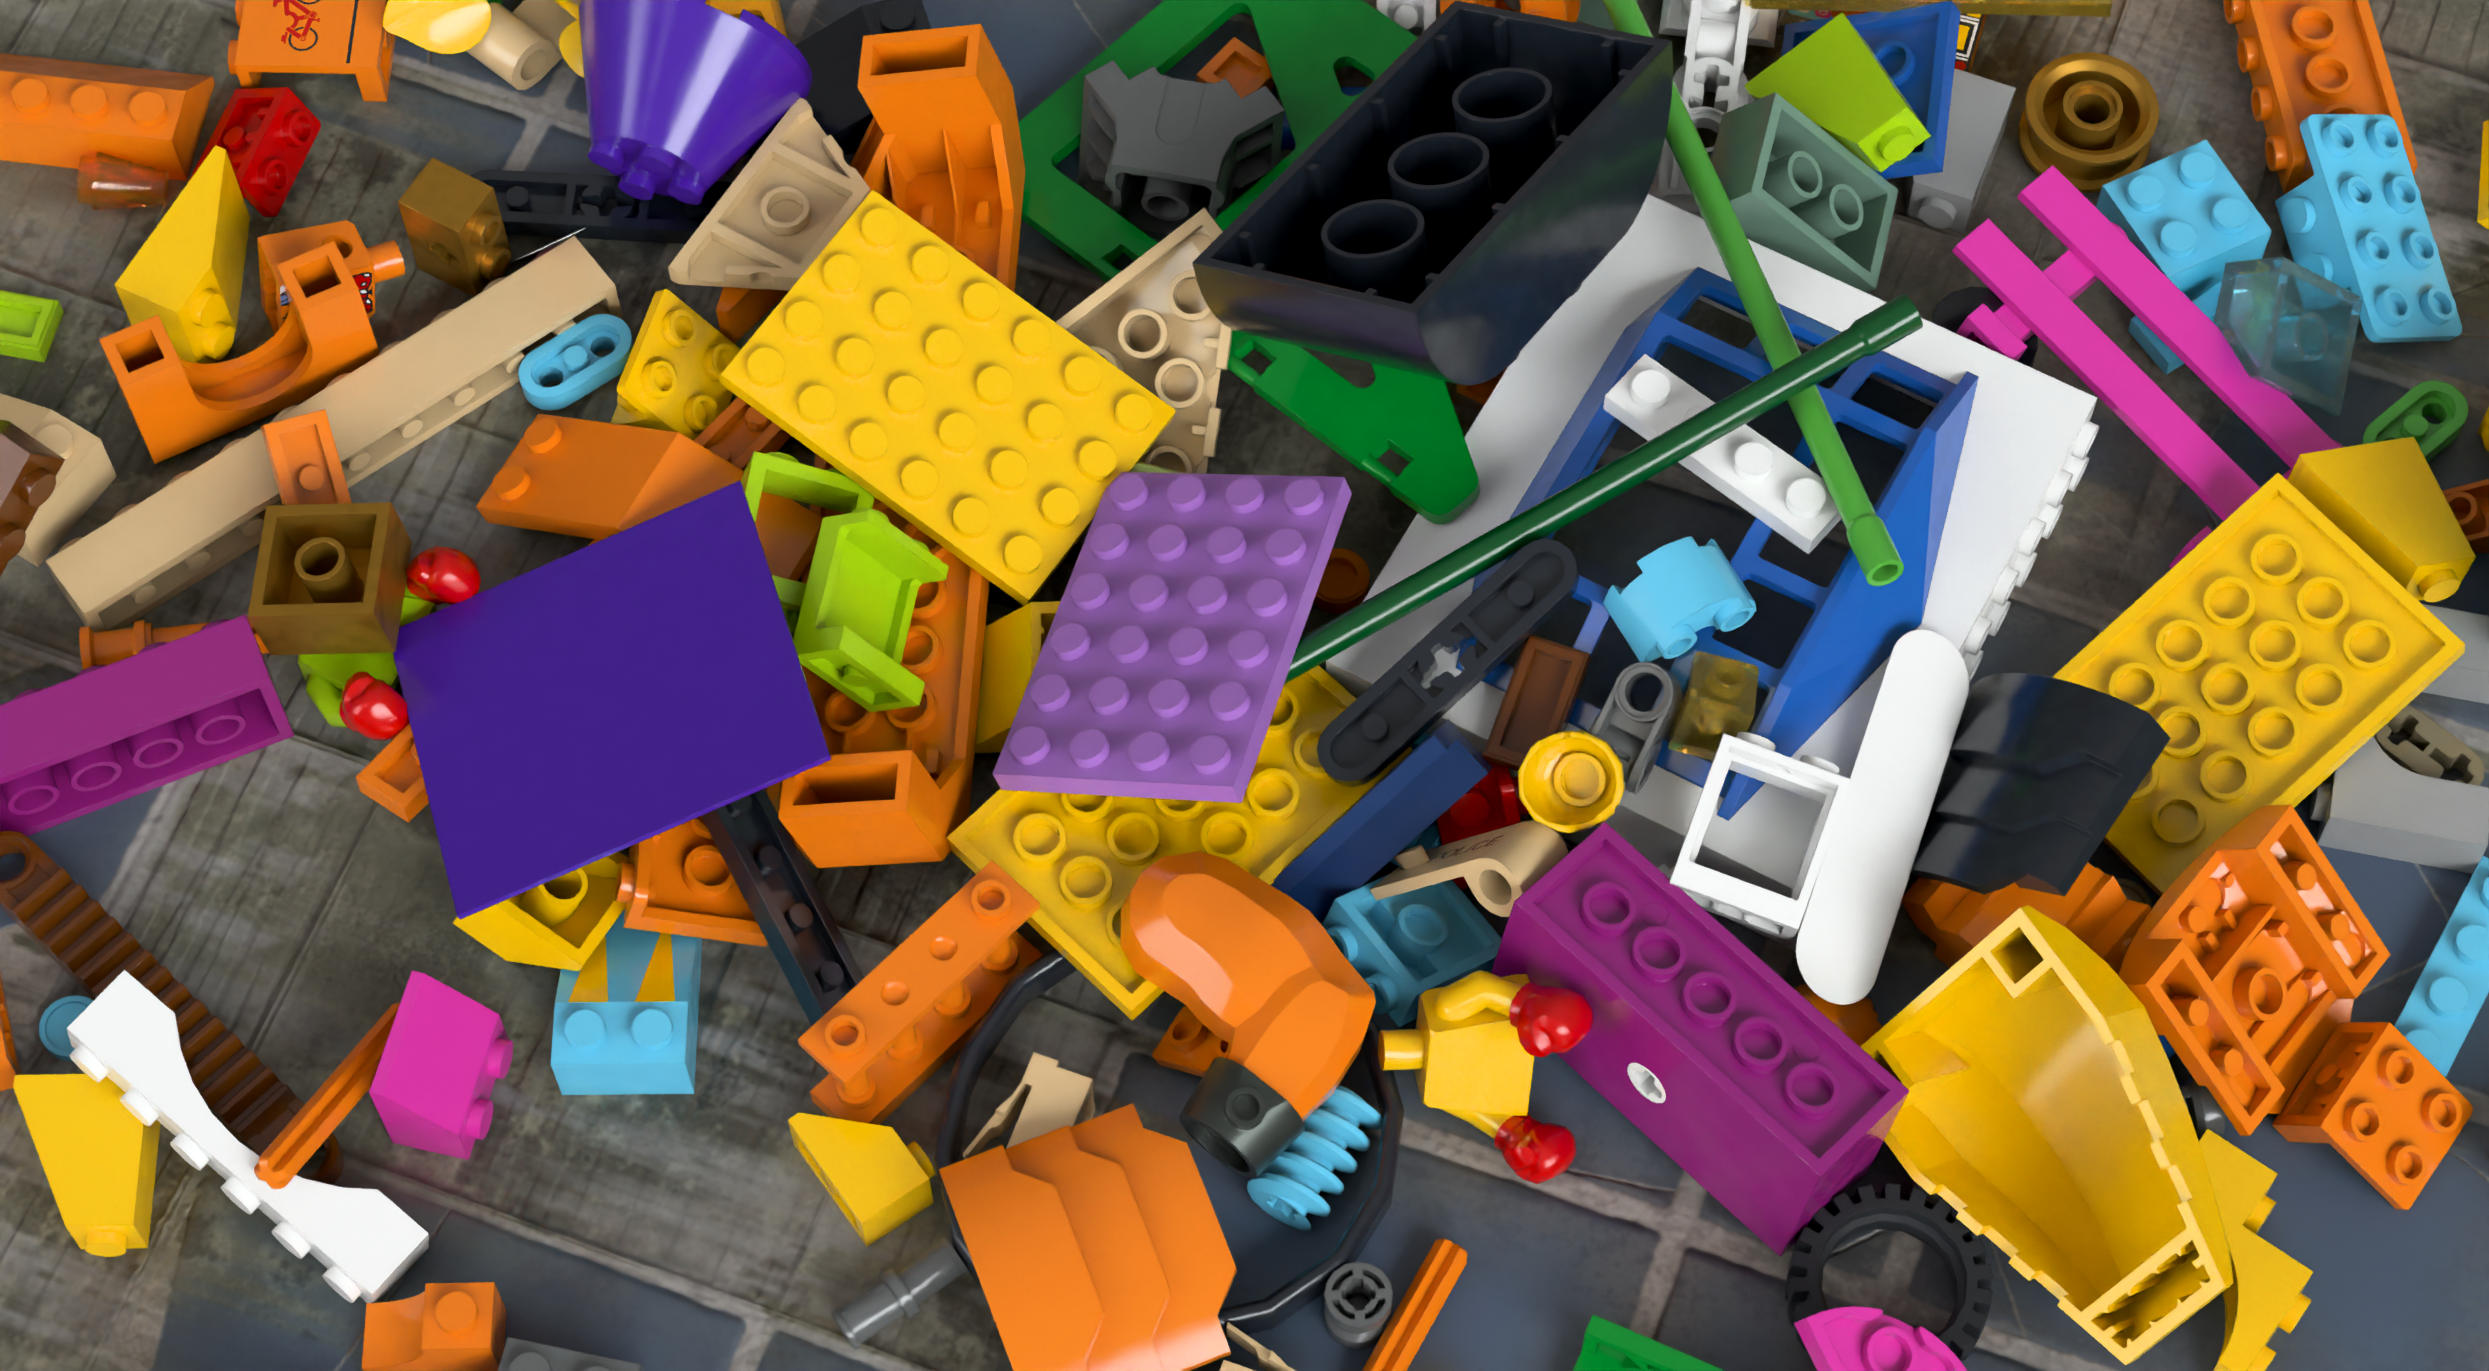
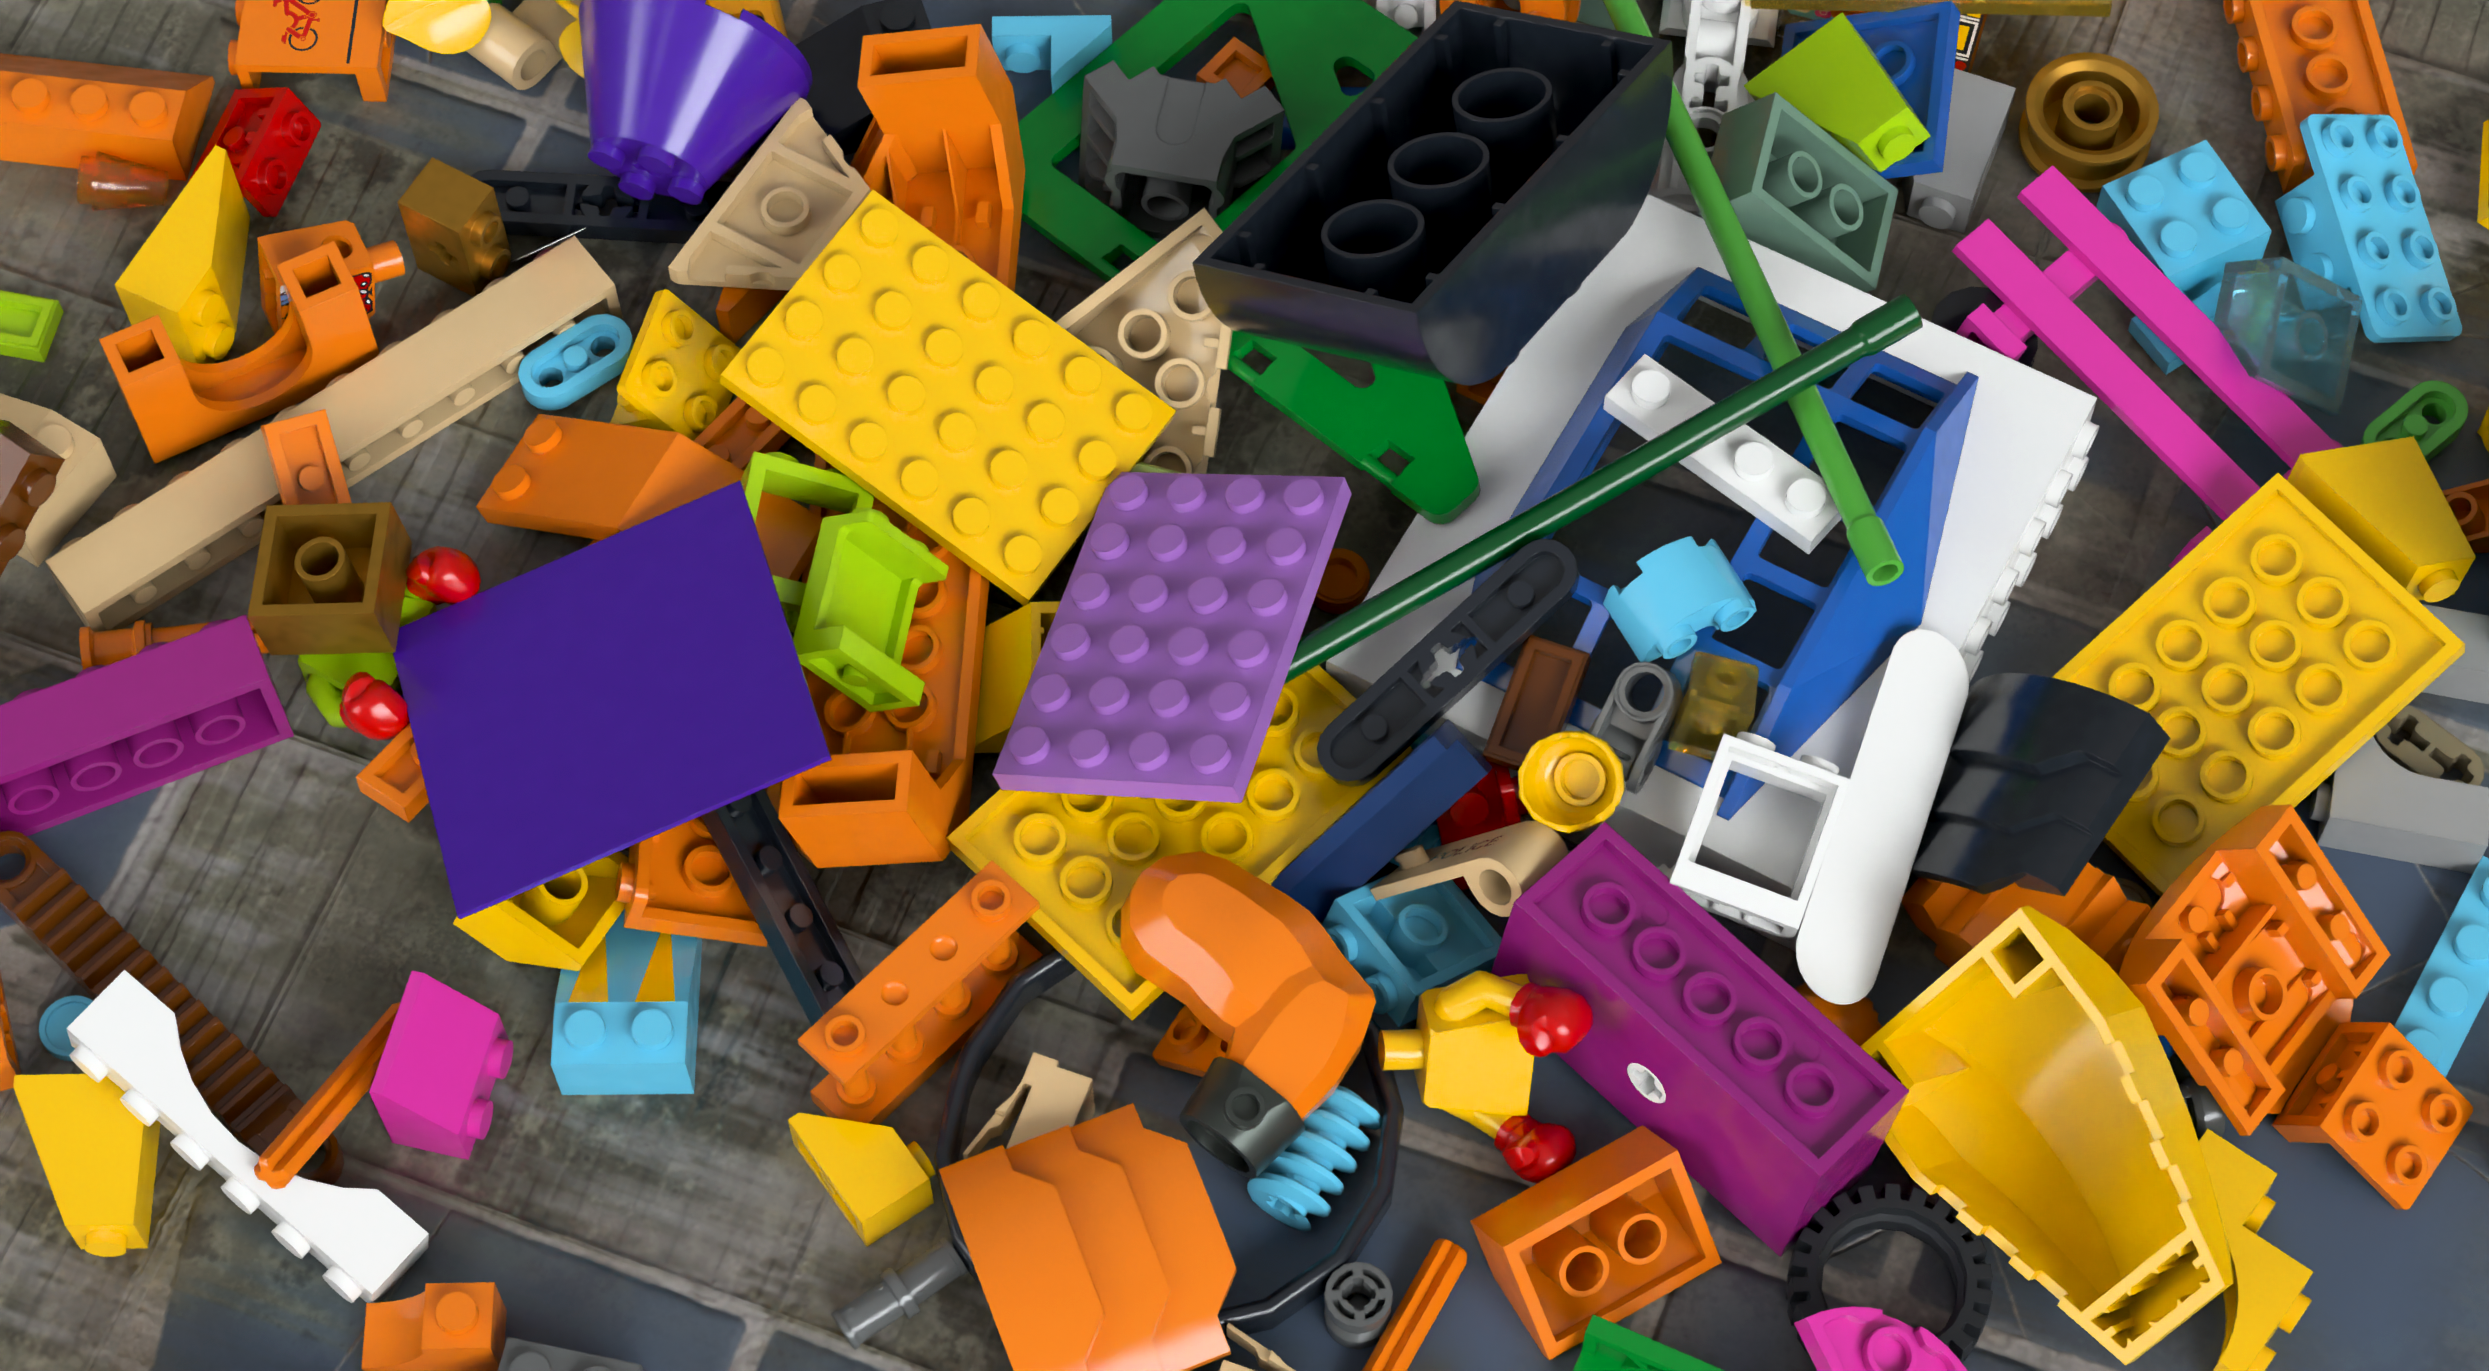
none -> medium azure slope [992,15,1113,94]
none -> orange slope [1470,1125,1722,1360]

